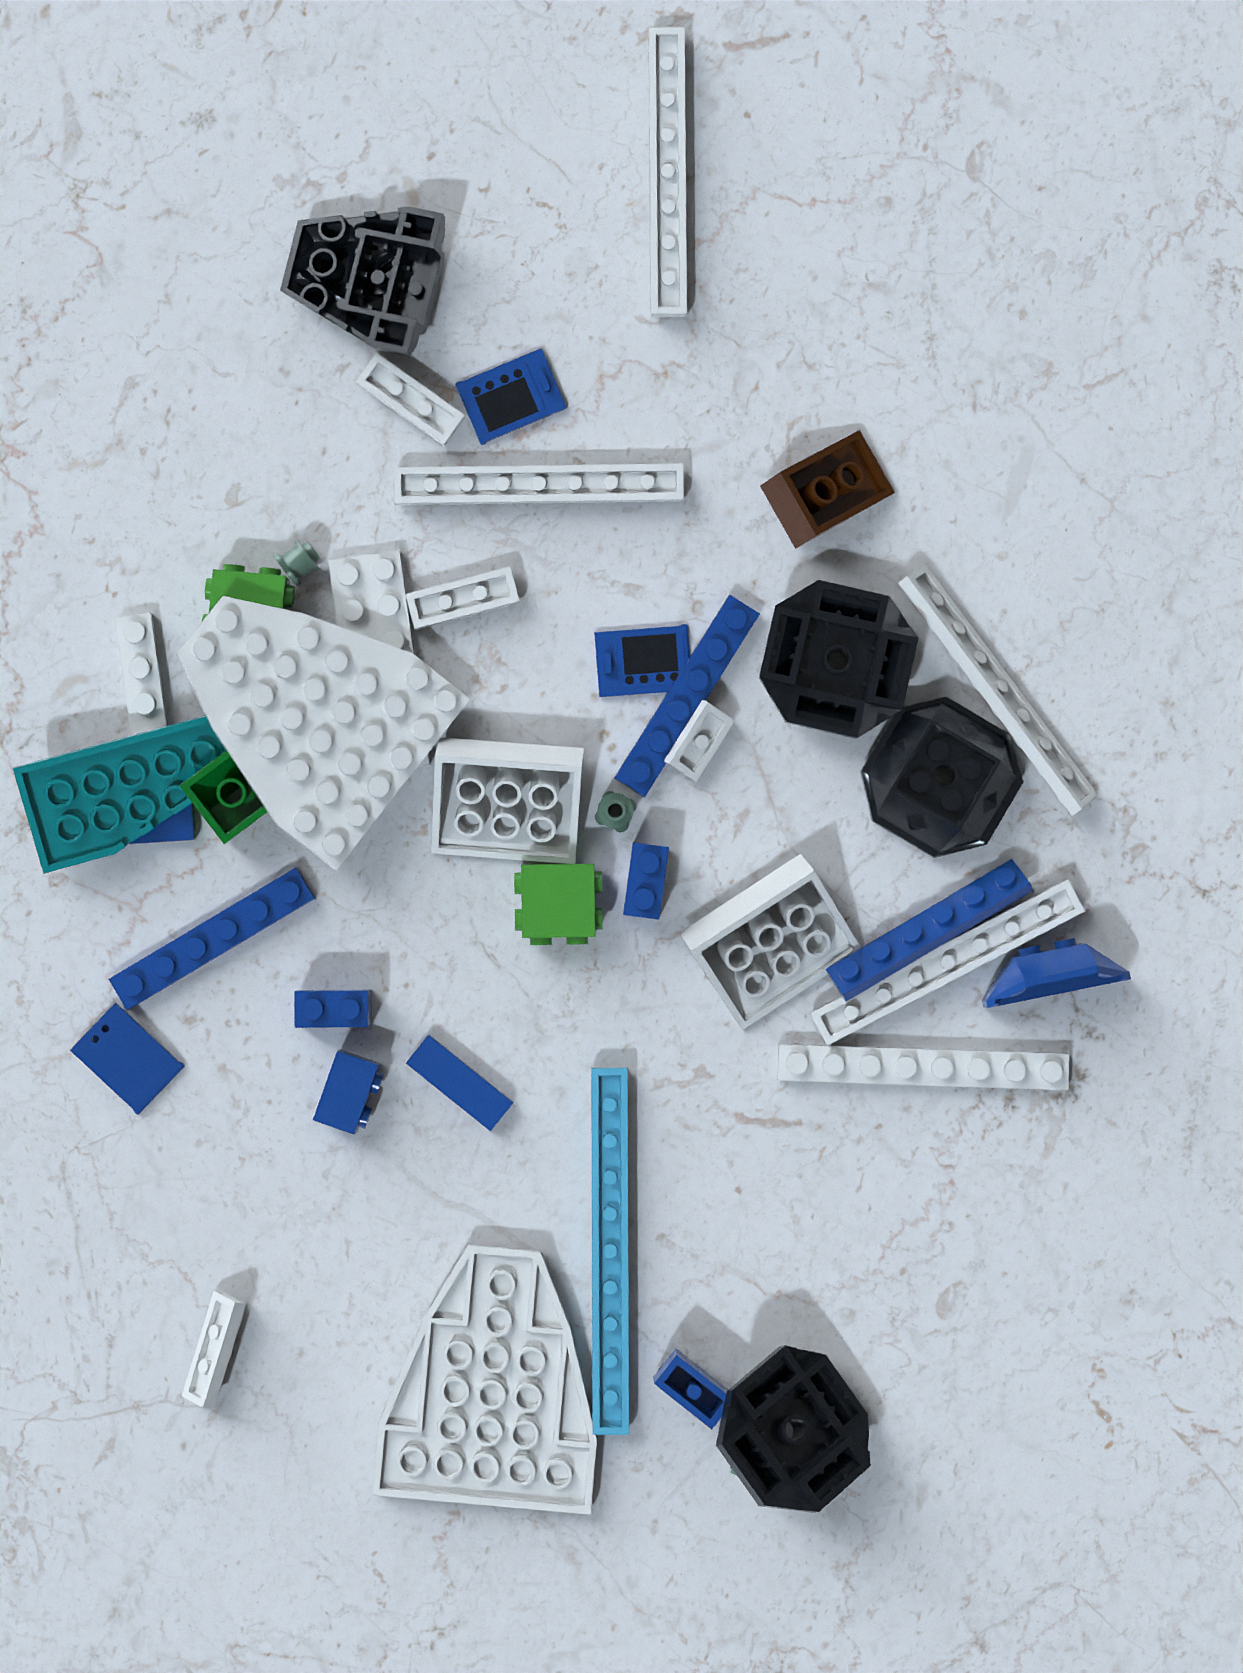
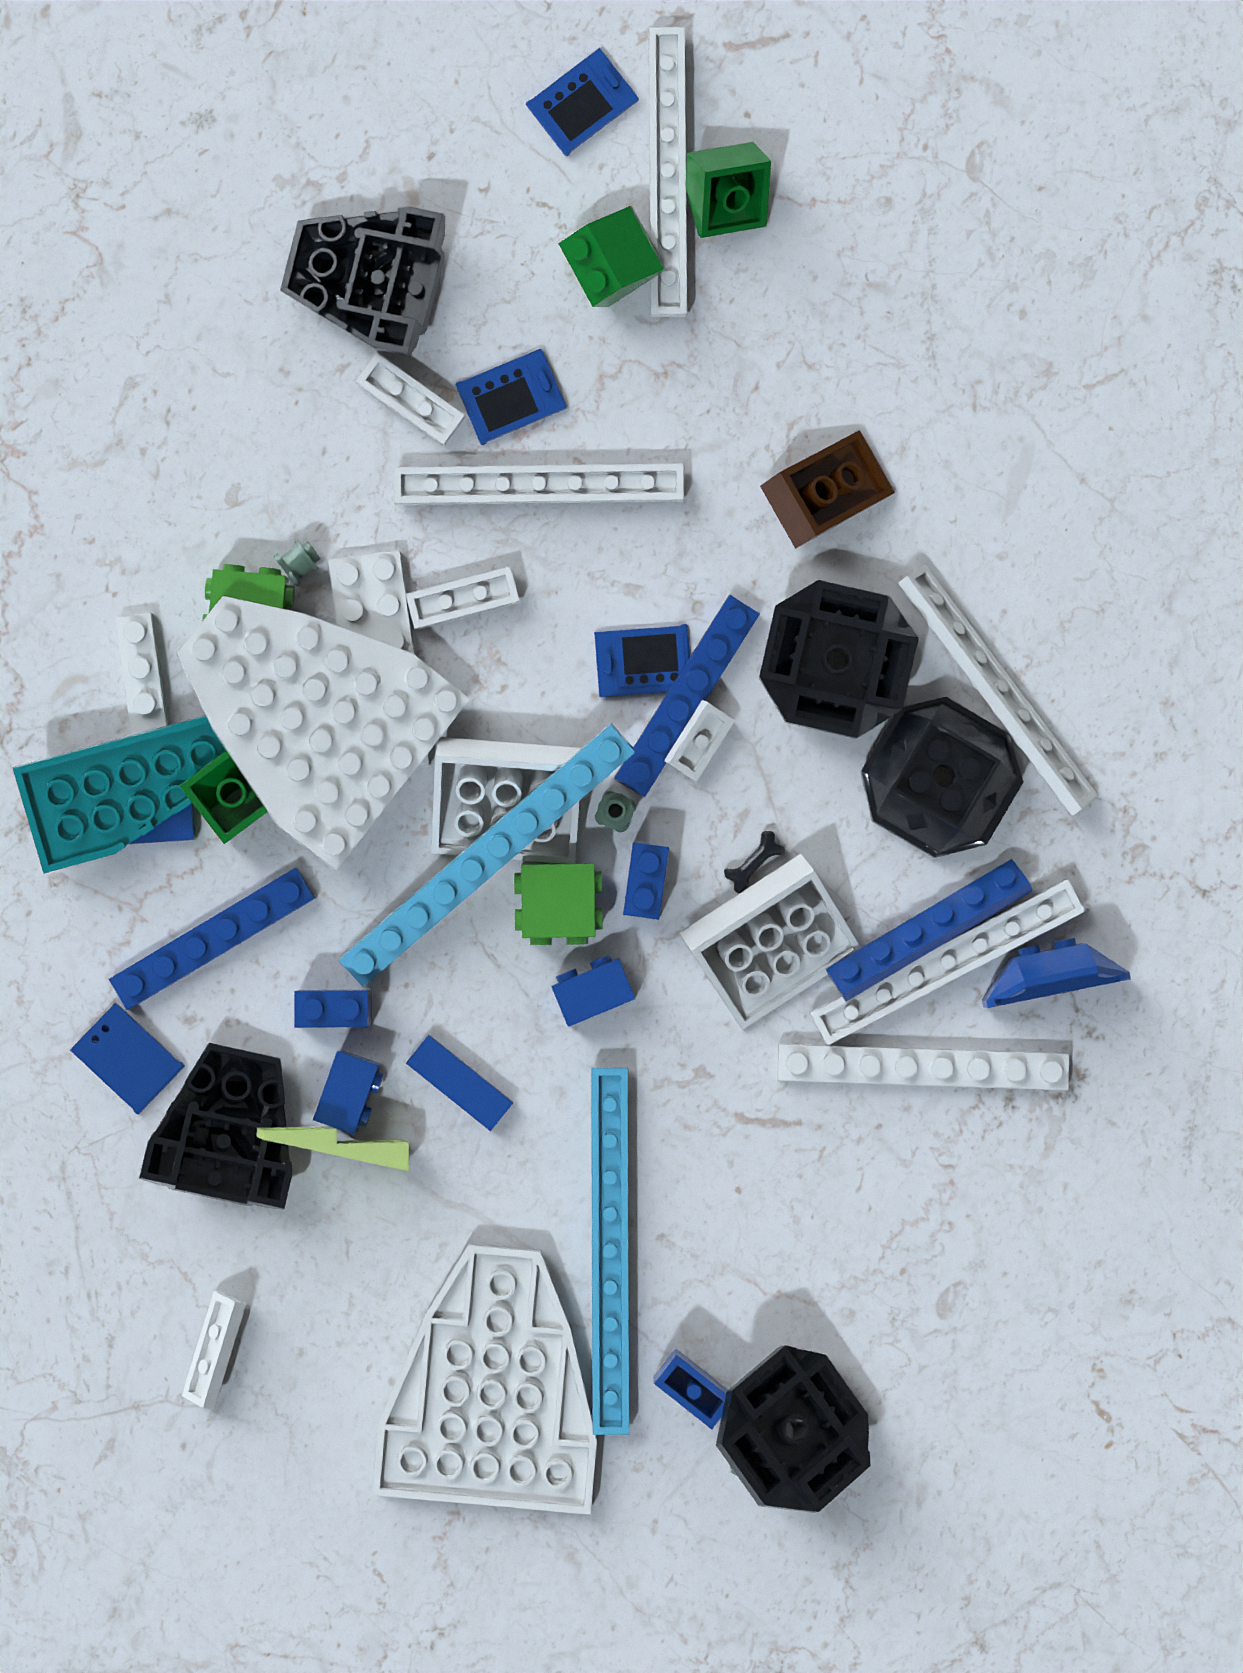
none -> black wedge [139,1043,293,1210]
none -> yellowish green slope [257,1126,409,1171]
none -> medium azure plate [339,723,636,987]
none -> blue container [526,48,639,156]
none -> blue brick [551,955,635,1027]
none -> green slope [558,206,666,307]
none -> green slope [685,142,771,238]
none -> black piece [724,831,785,893]

